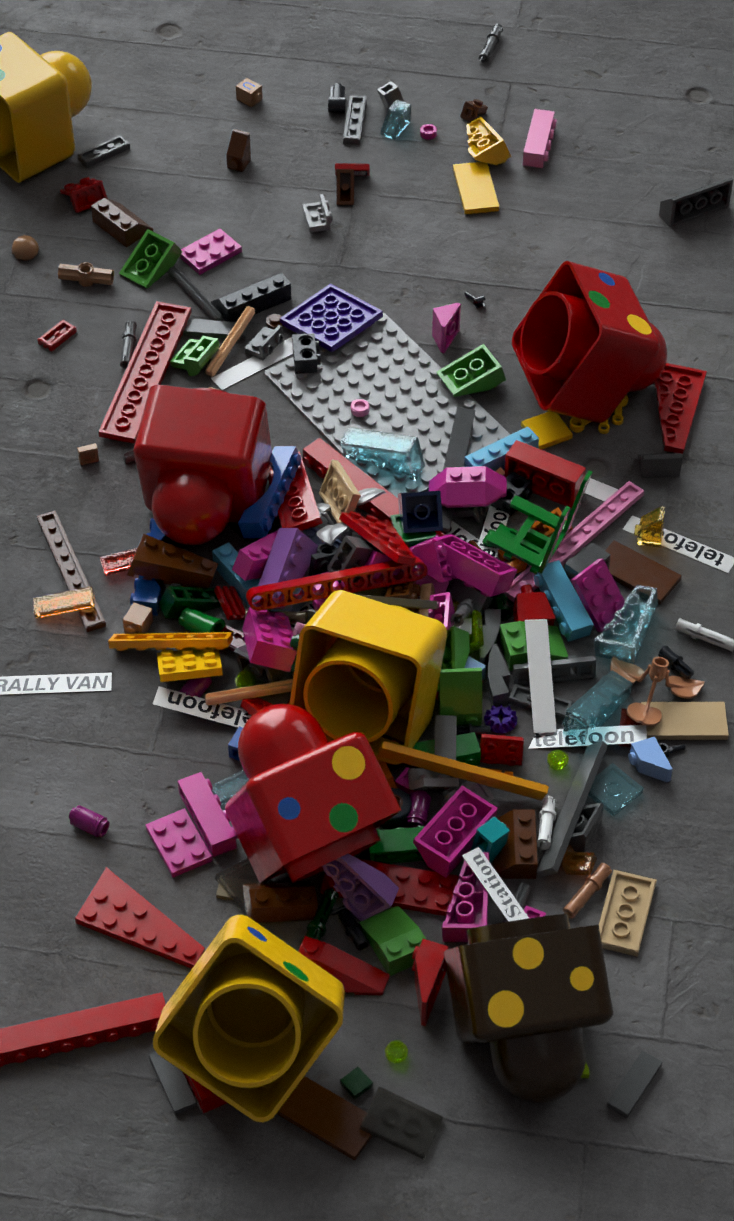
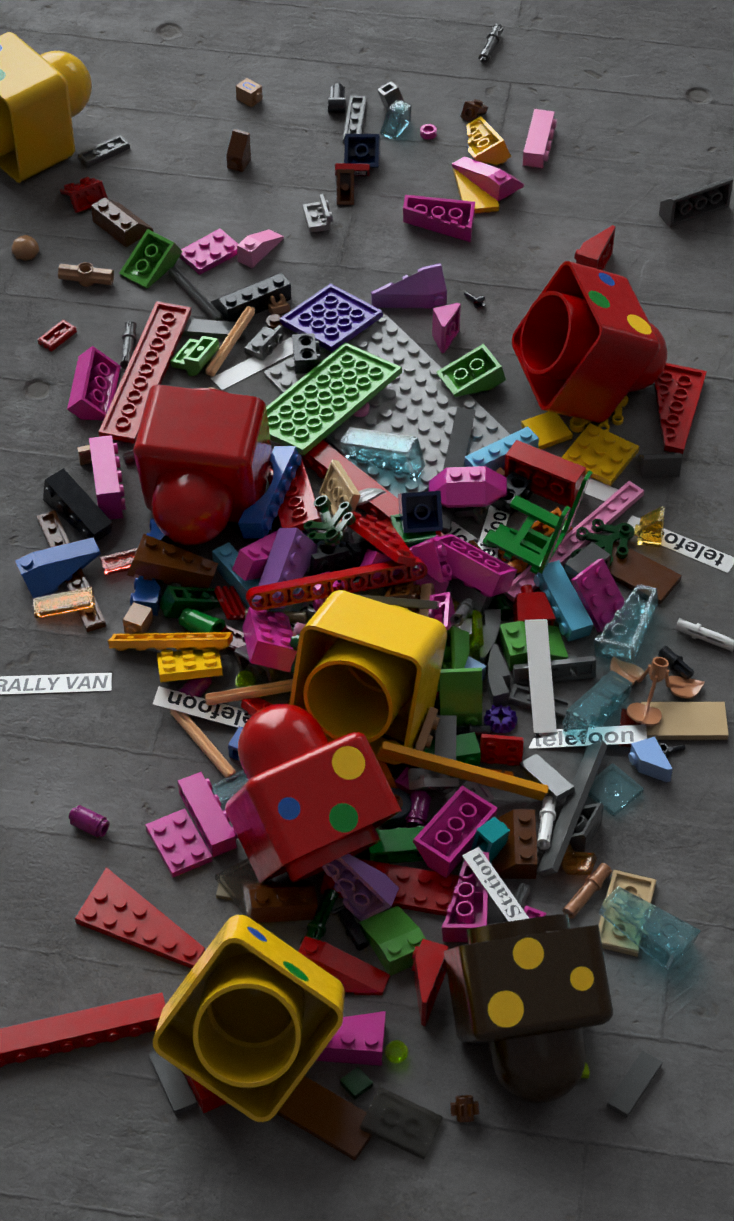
dark grey brick [327,536,373,582] -> none
clear neon green plate [547,750,568,770] -> none
none -> blue wedge [15,538,101,602]
none -> black wedge [43,468,113,542]
none -> dark pink slope [67,346,121,421]
none -> brick [89,435,126,520]
none -> light nougat axle [170,709,236,780]
none -> bright pink slope [237,230,284,268]
none -> bright green plate [266,342,402,455]
none -> medium nougat tile [268,294,291,314]
none -> dark green plant [304,495,356,546]
none -> dark pink wedge [316,1011,386,1066]
none -> dark blue slope [344,134,381,168]
none -> medium lavender wedge [371,263,447,308]
none -> dark pink wedge [403,195,475,242]
none -> medium nougat hinge [415,707,440,752]
none -> reddish brown gear [450,1095,479,1122]
none -> dark pink wedge [452,157,524,201]
none -> tile [519,754,575,802]
none -> yellow plate [562,423,639,486]
none -> dark green plant [571,519,635,567]
none -> red slope [574,225,616,270]
none -> clear light blue wedge [598,886,701,971]

